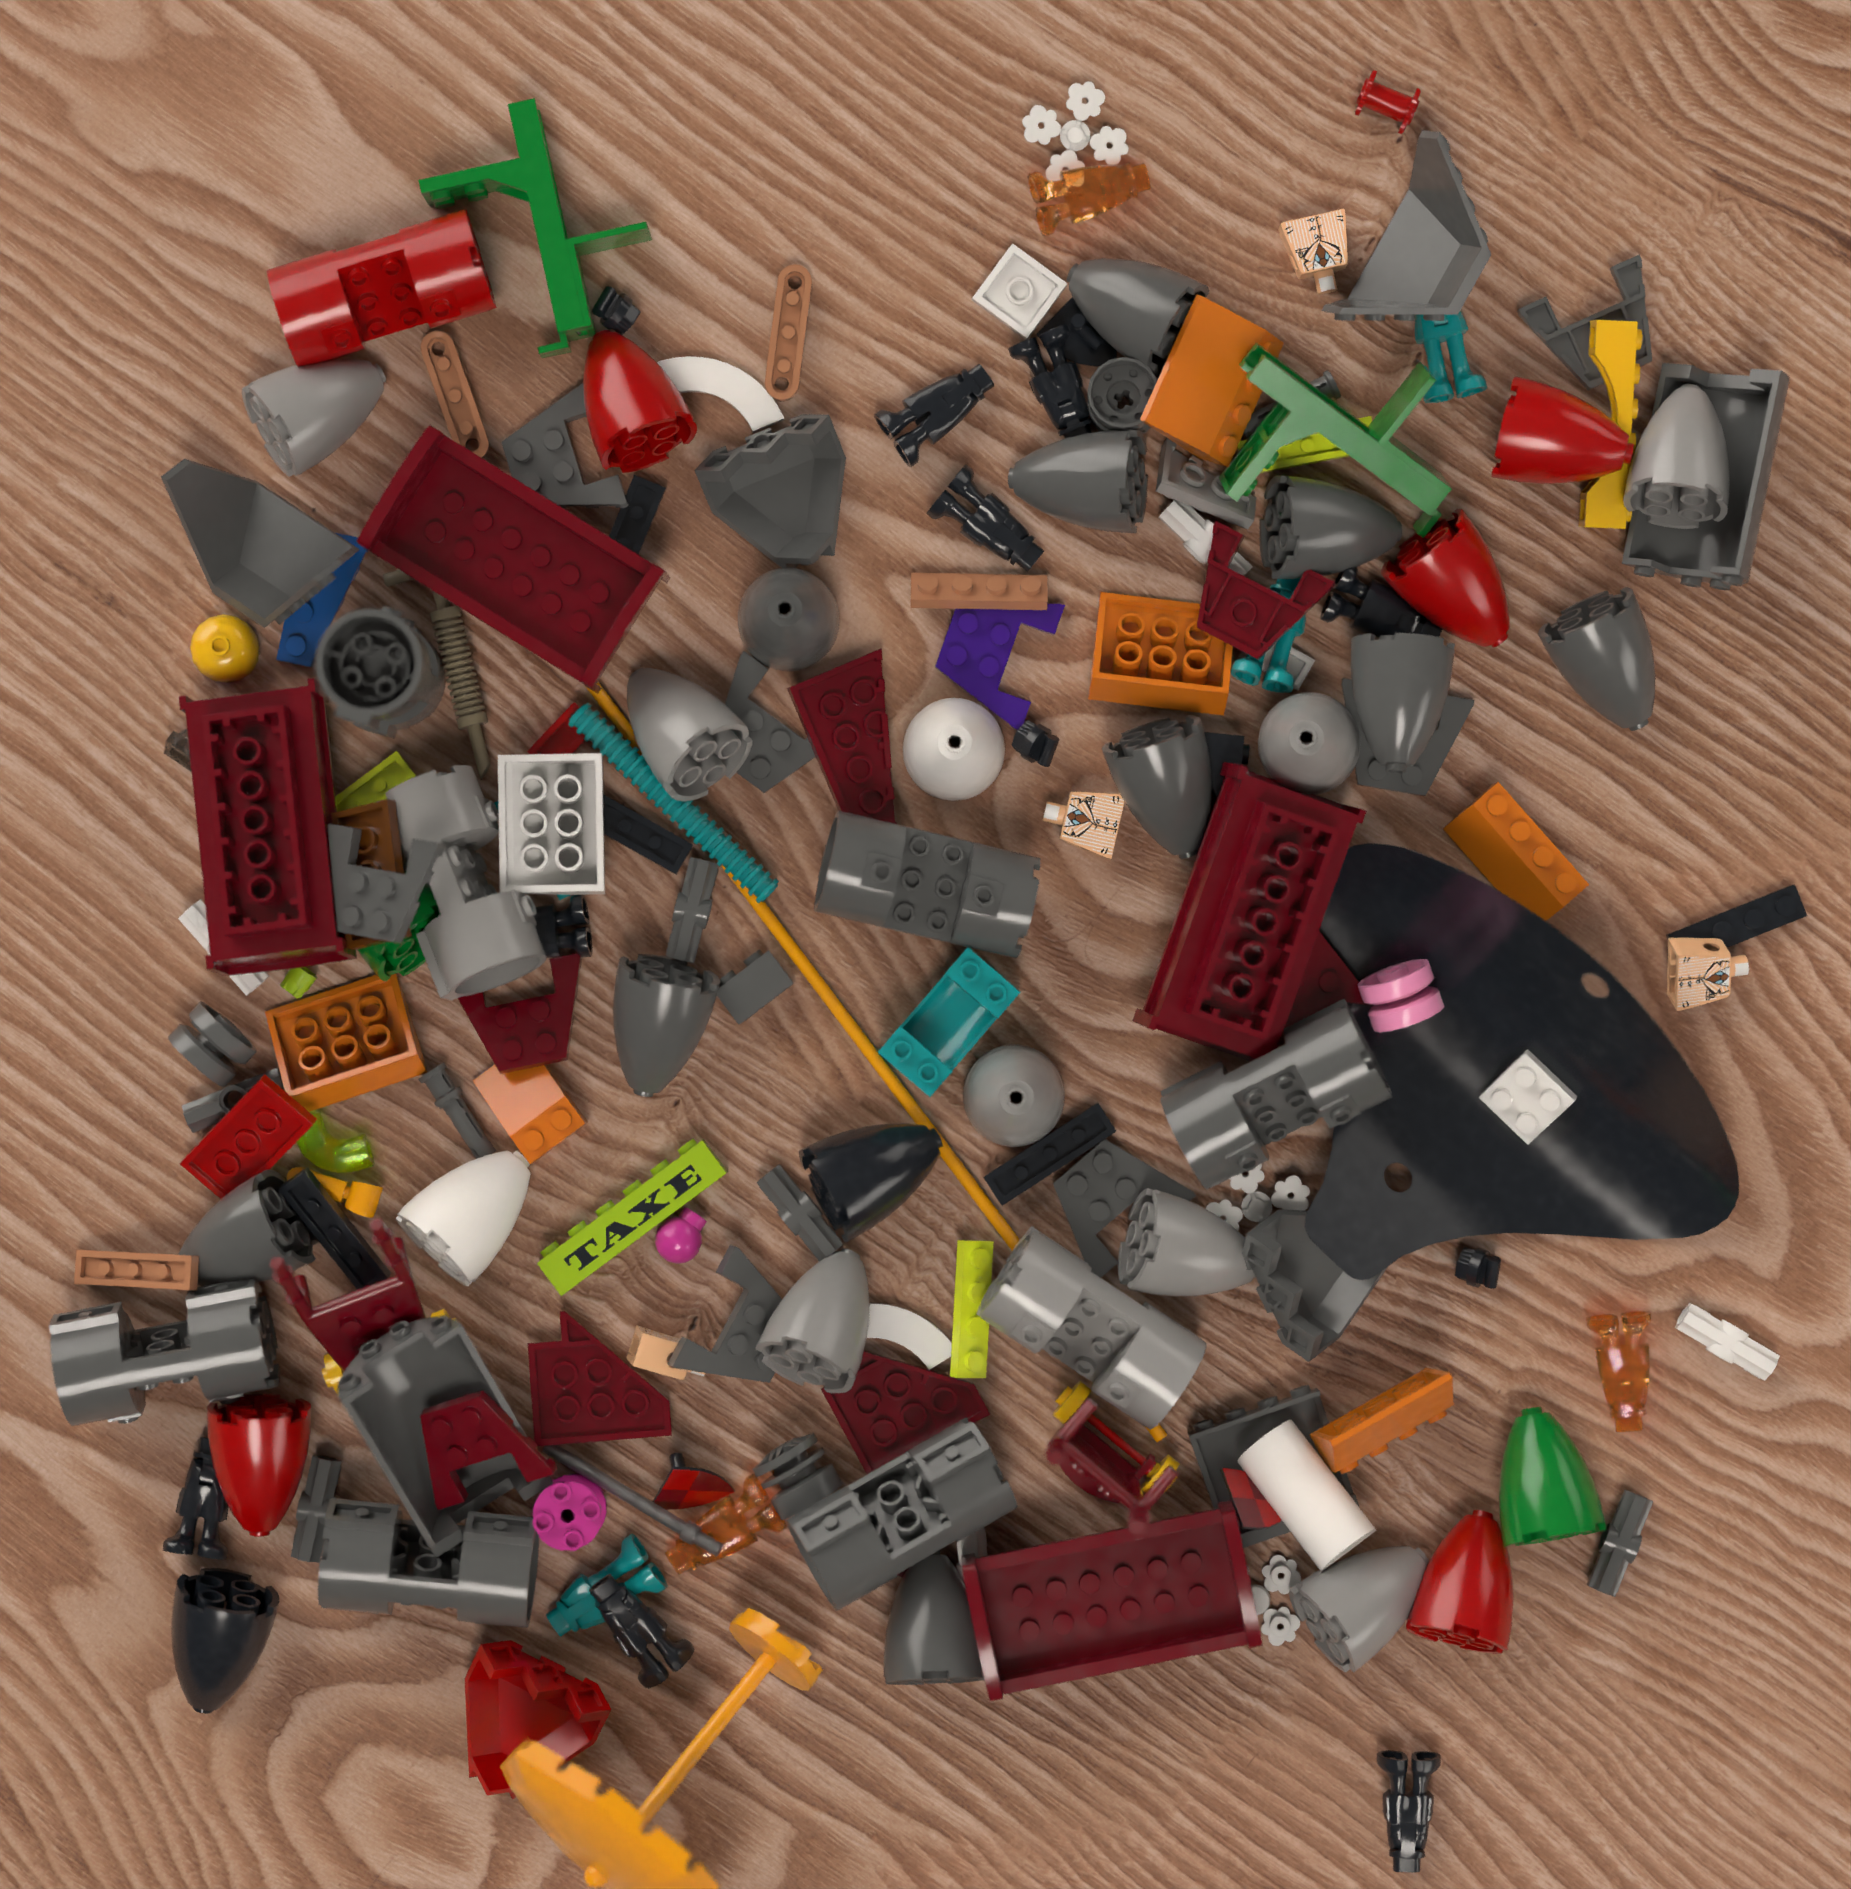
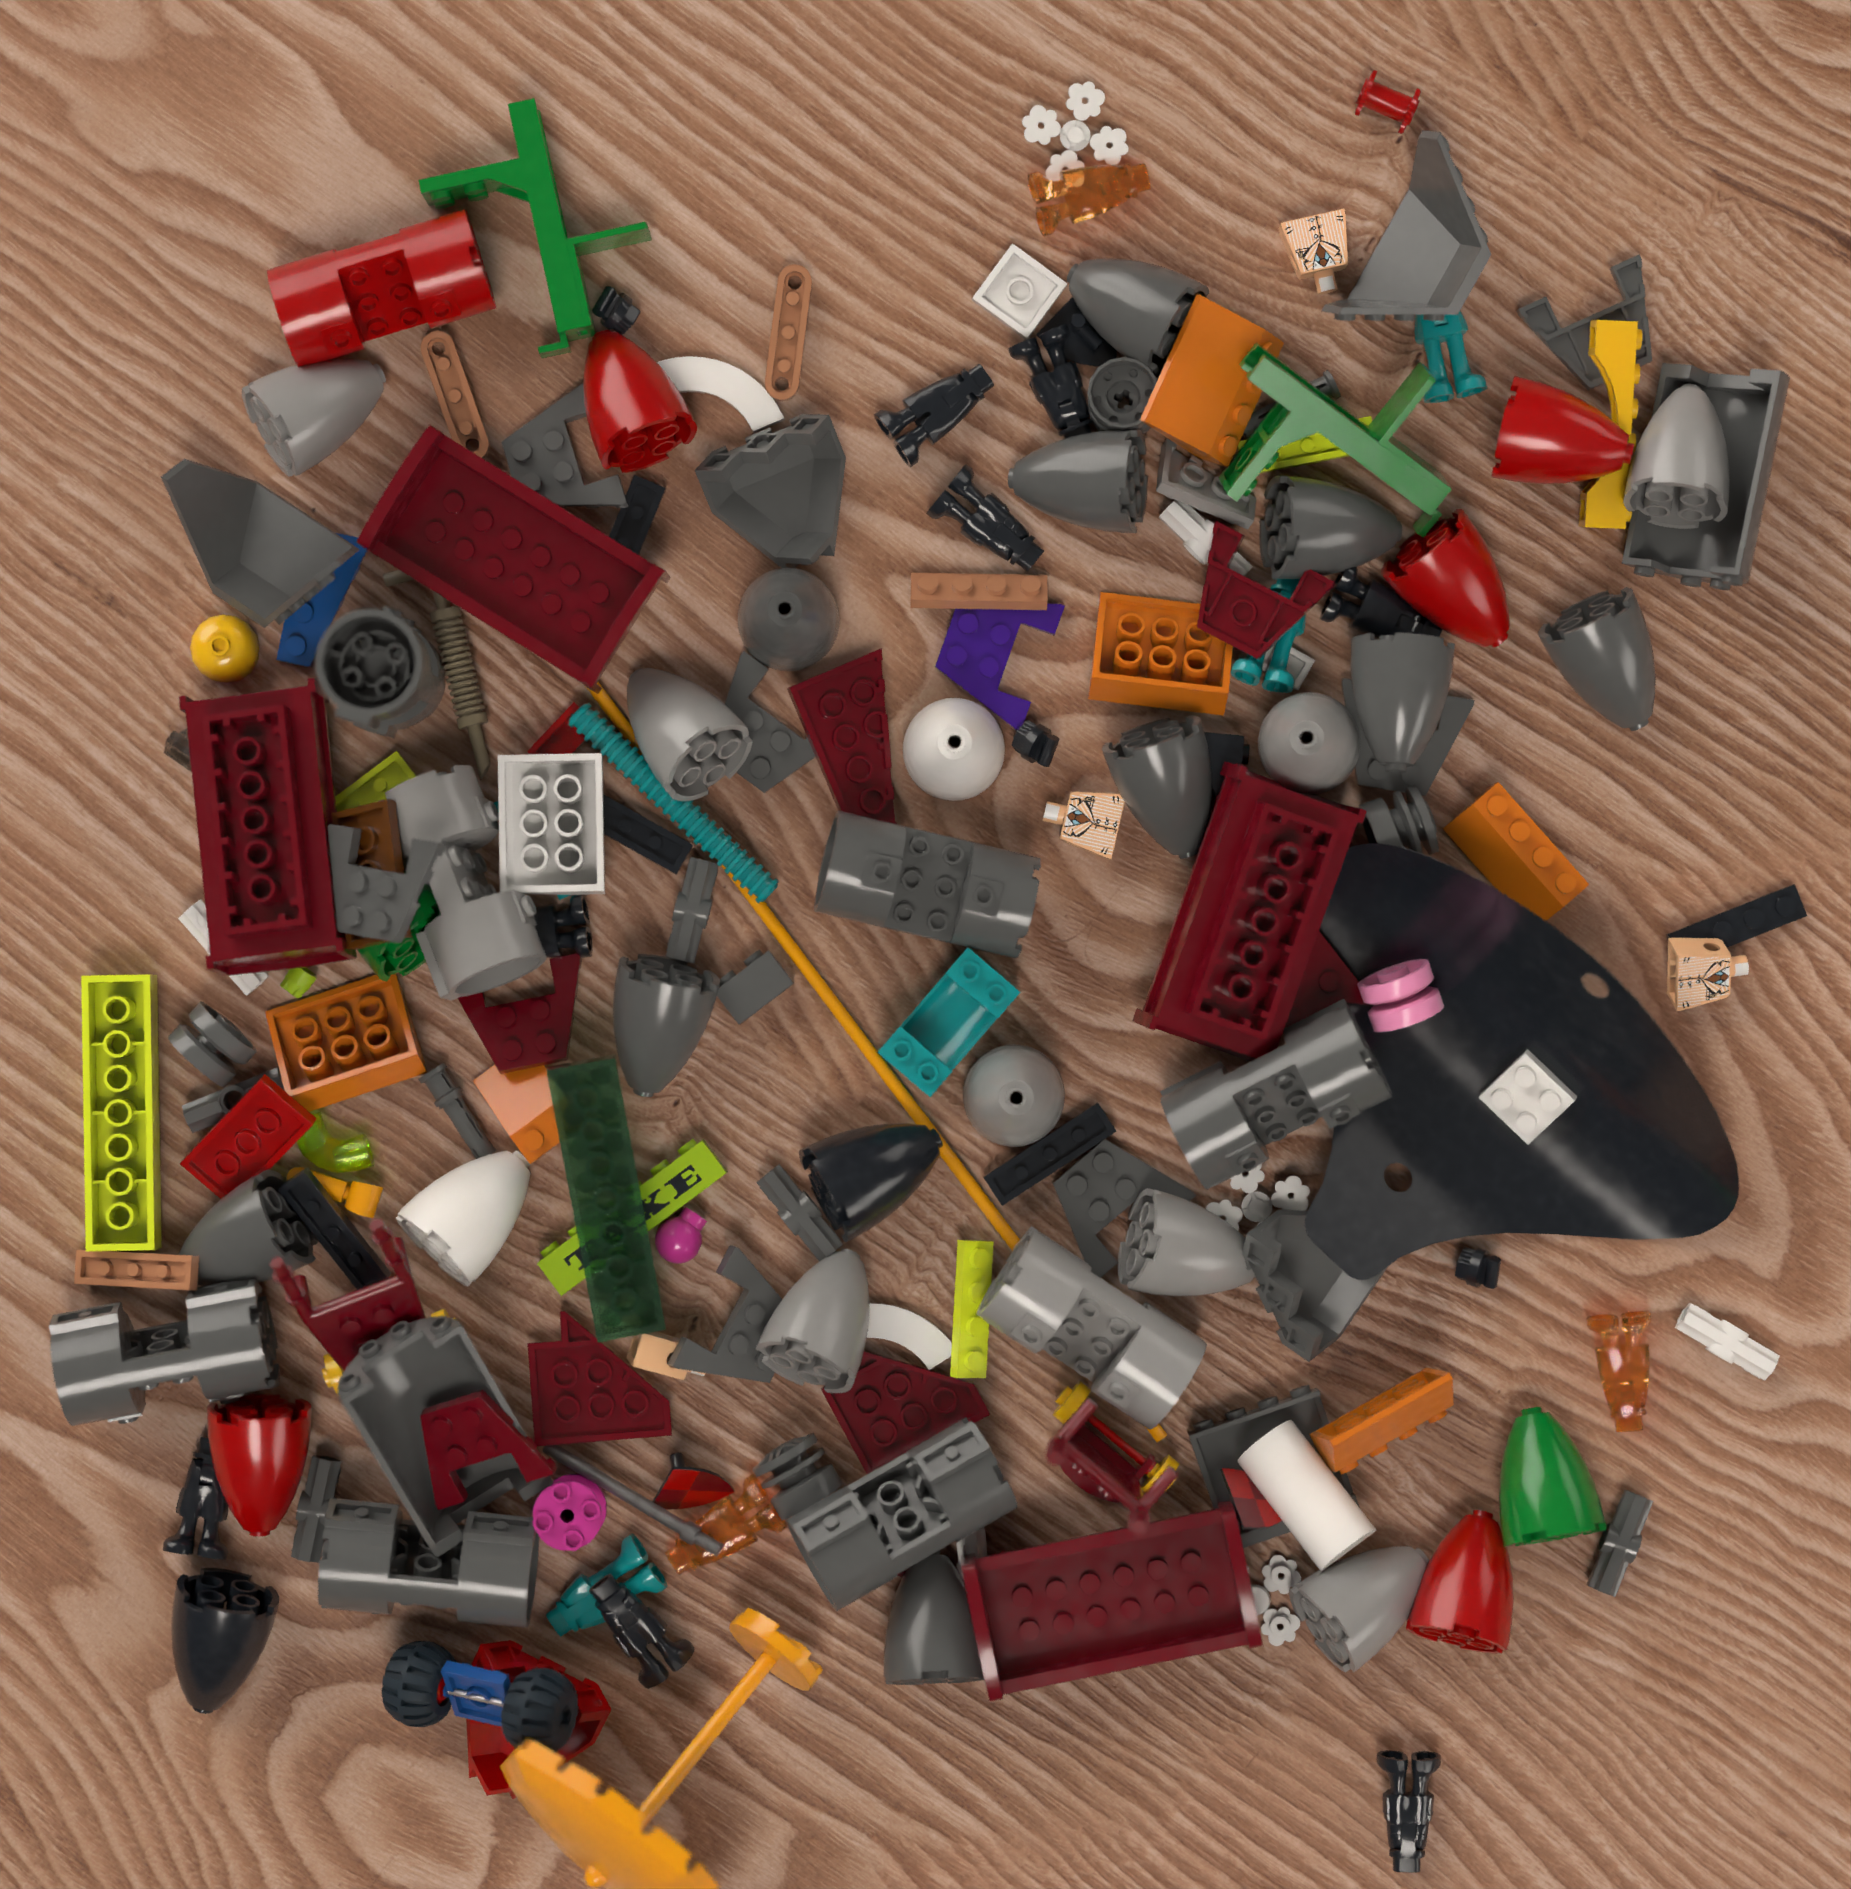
none -> neon yellow brick [81,974,162,1251]
none -> black plate [382,1641,578,1752]
none -> clear green brick [546,1054,666,1343]
none -> dark grey wheel [1359,785,1439,855]

